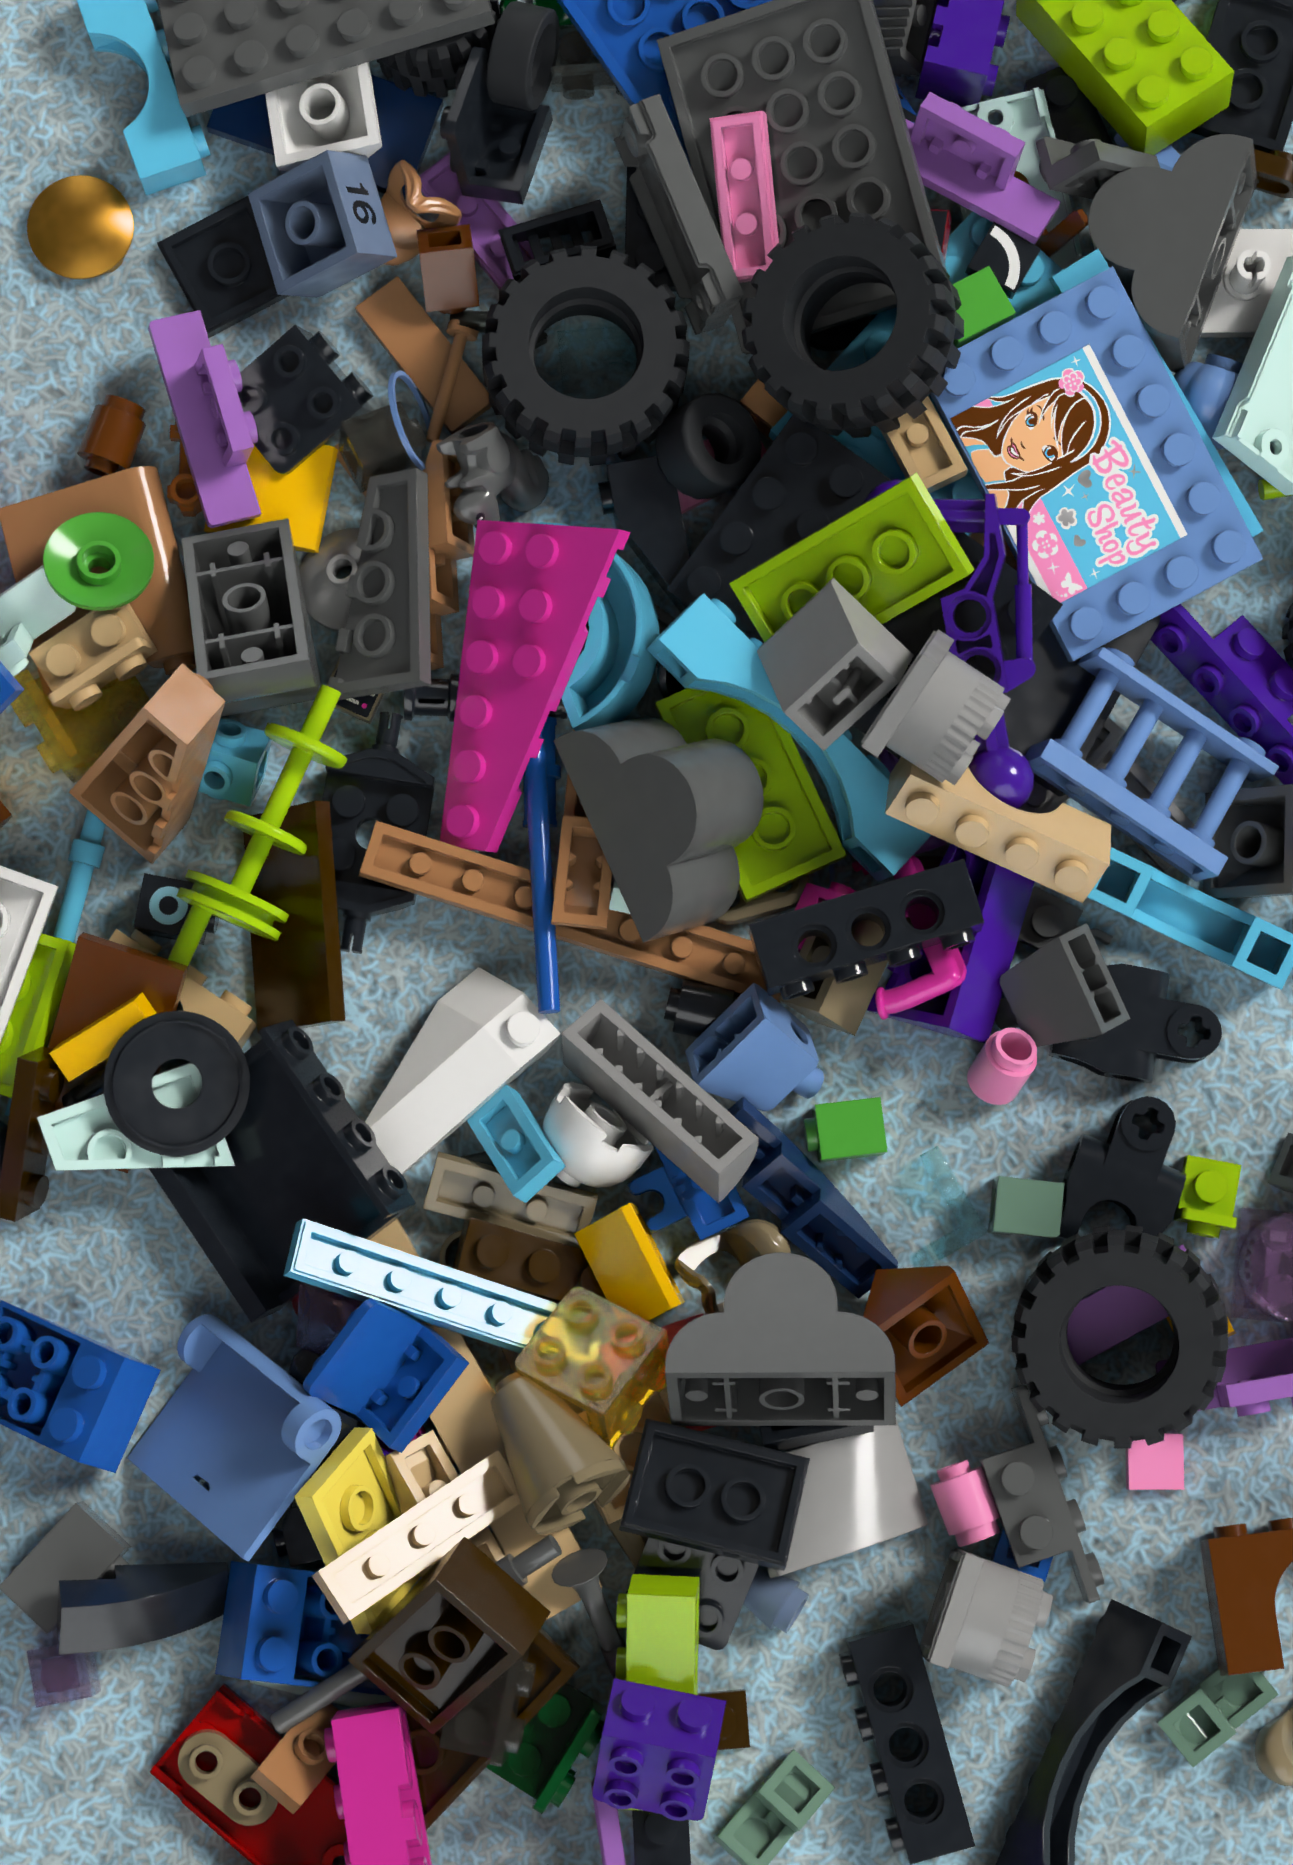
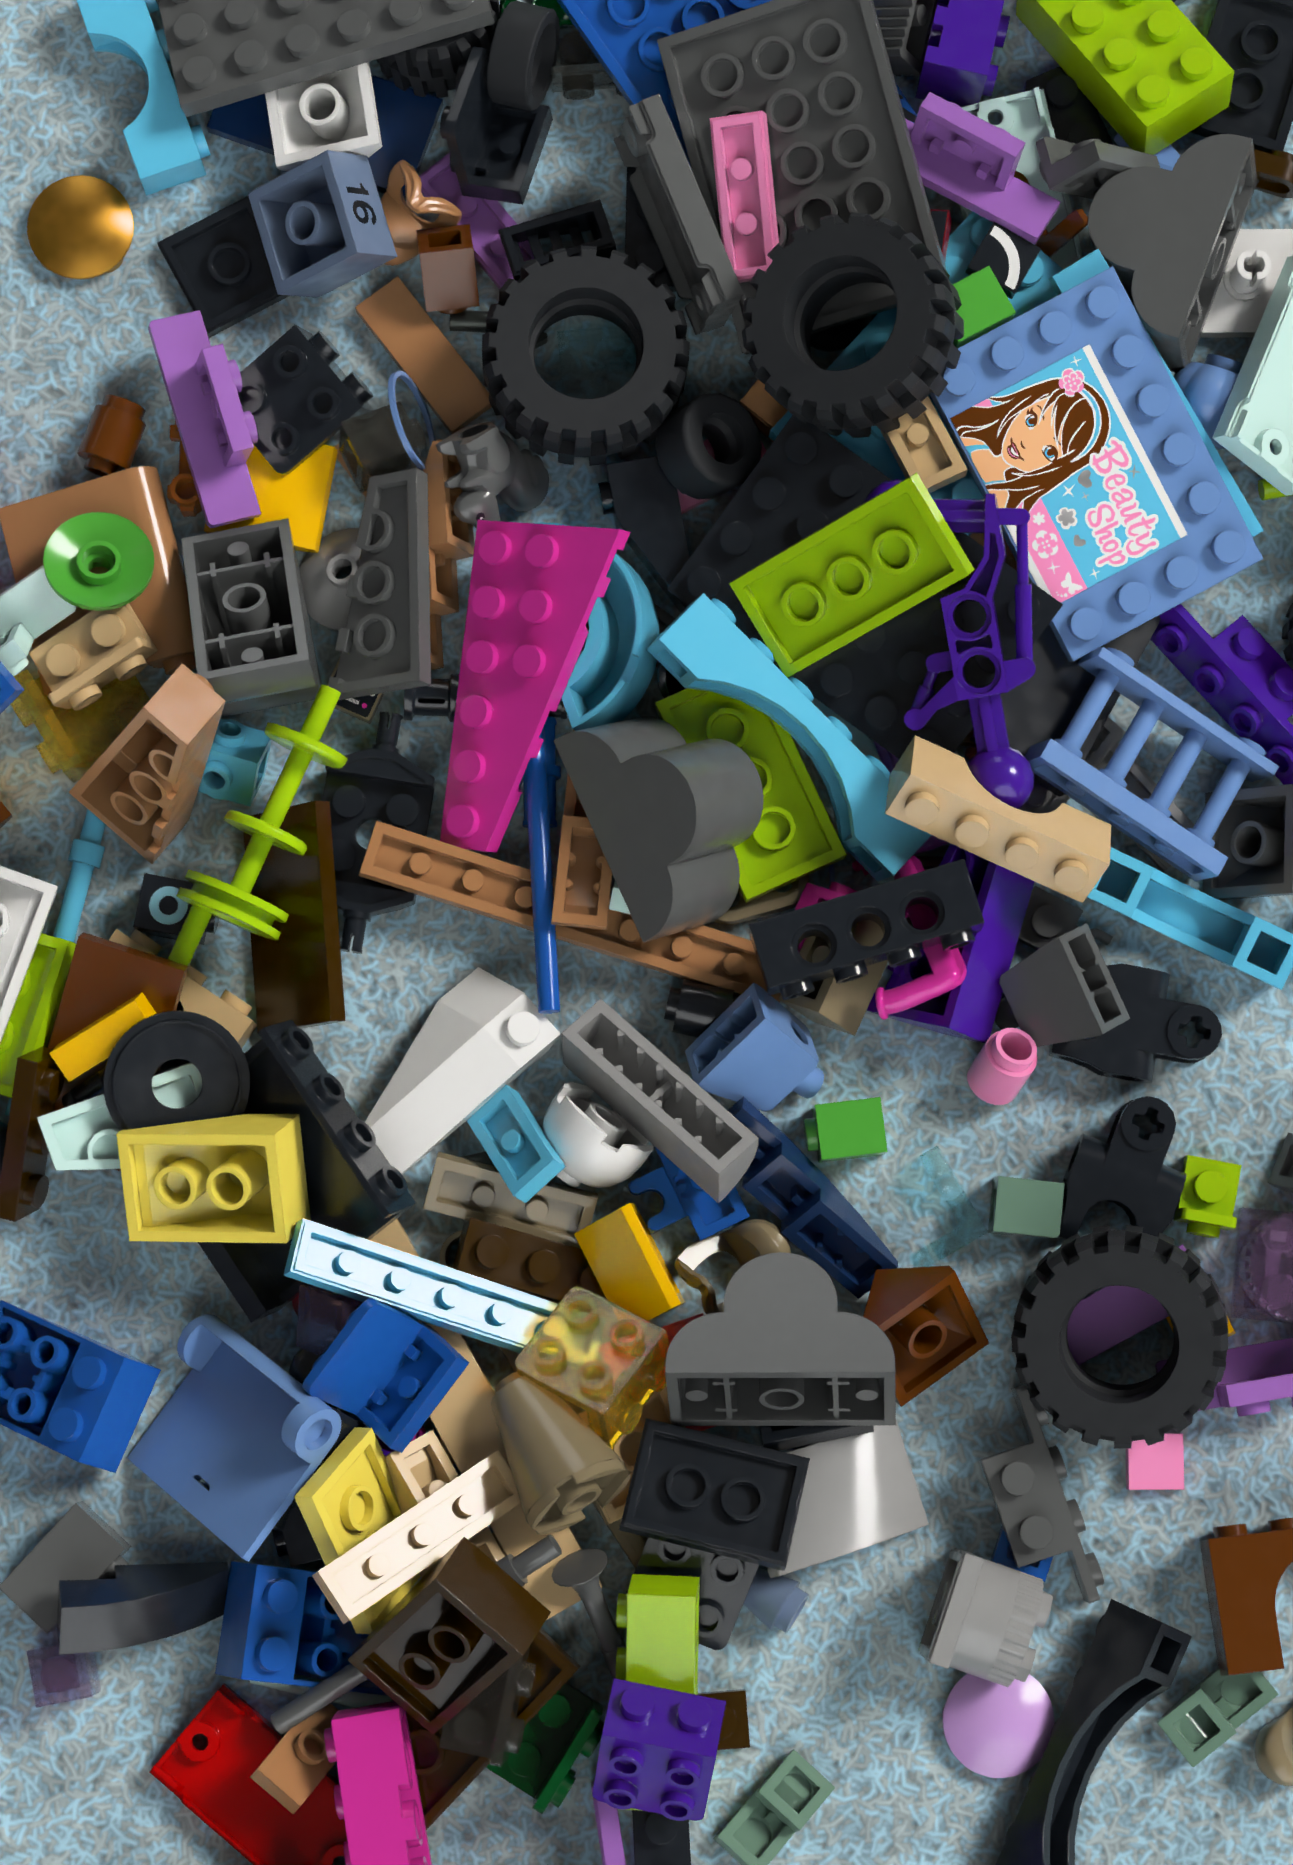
dark tan plate [178,1729,278,1826] -> none
medium nougat piece [425,319,479,443] -> none
light grey slope [757,578,914,751] -> none
black brick [839,1620,975,1865] -> none
light grey piece [861,629,1011,786] -> none
bright pink brick [930,1459,1000,1547] -> none
none -> light yellow slope [116,1114,311,1243]
none -> lavender dish [942,1673,1055,1778]

